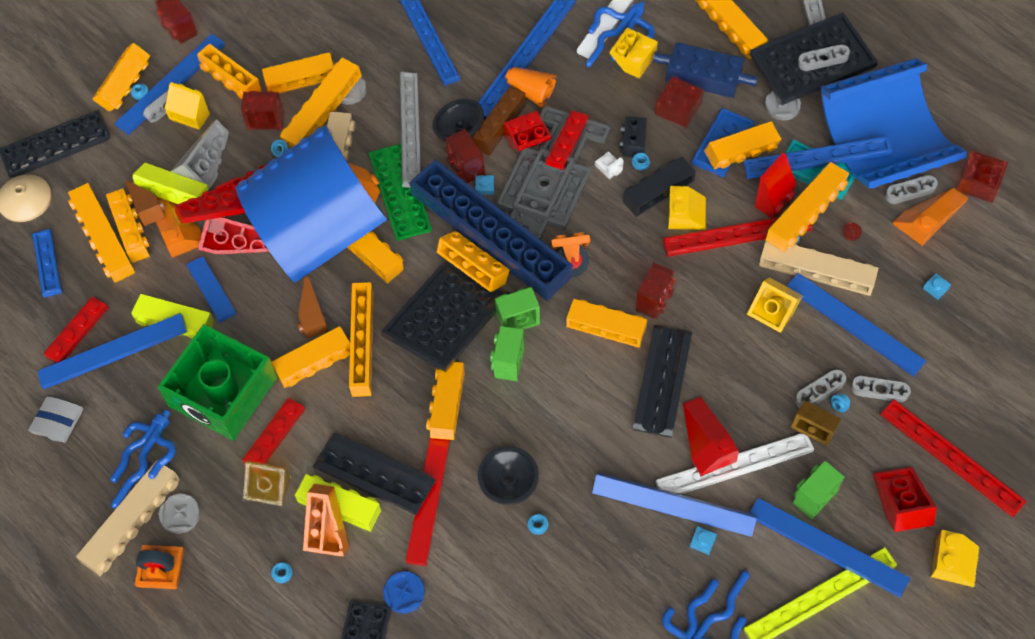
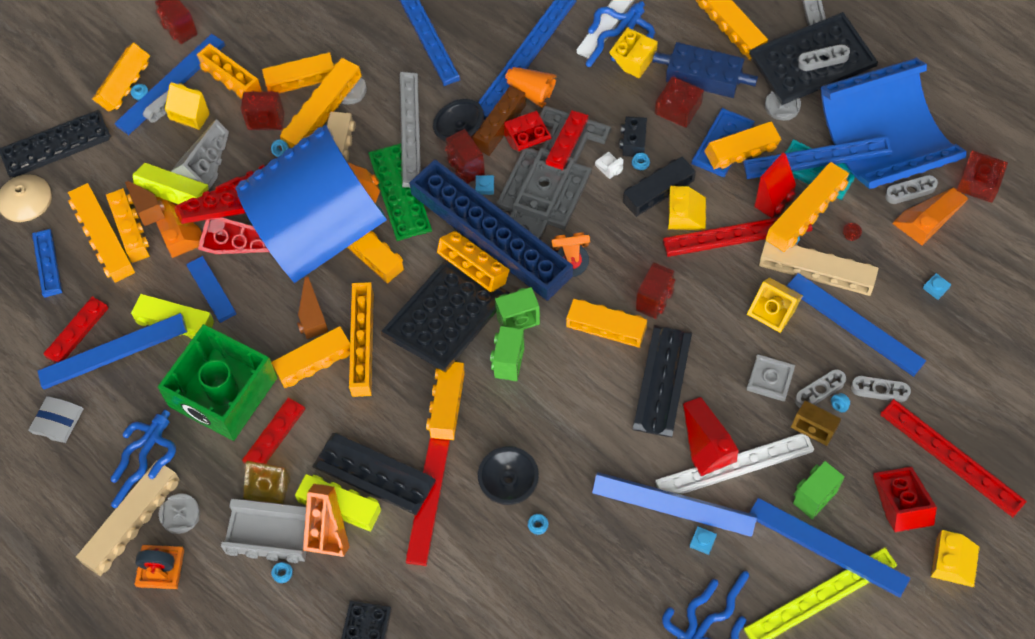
blue tile [383,571,425,614] -> none
none -> light grey panel [221,499,307,563]
none -> light grey tile [747,354,795,402]

